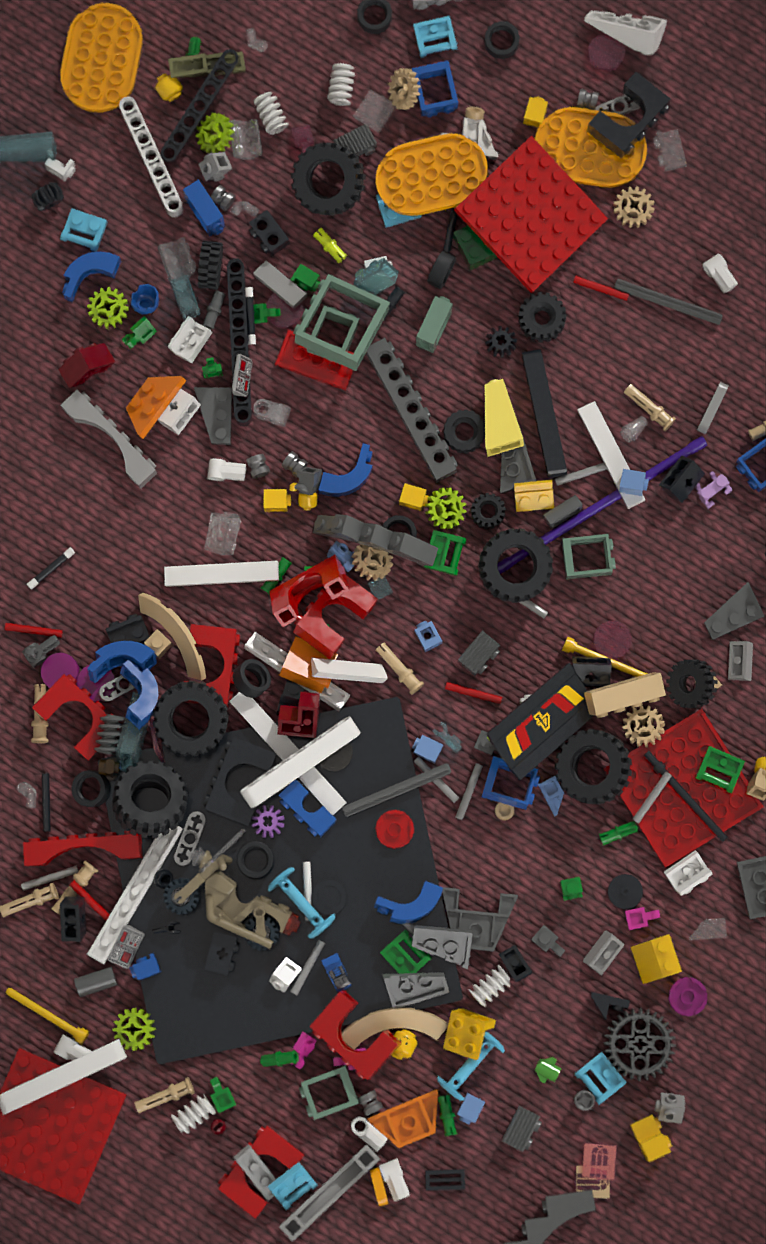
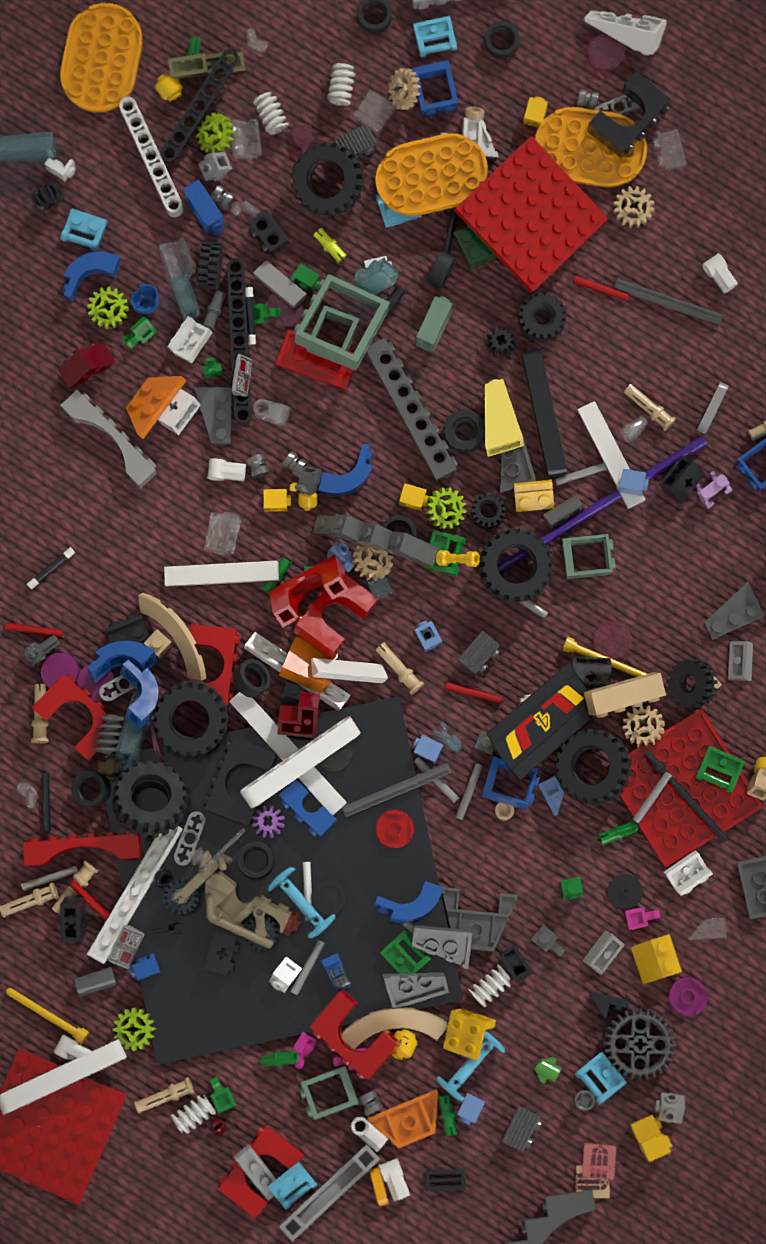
none -> yellow piece [436,550,480,567]

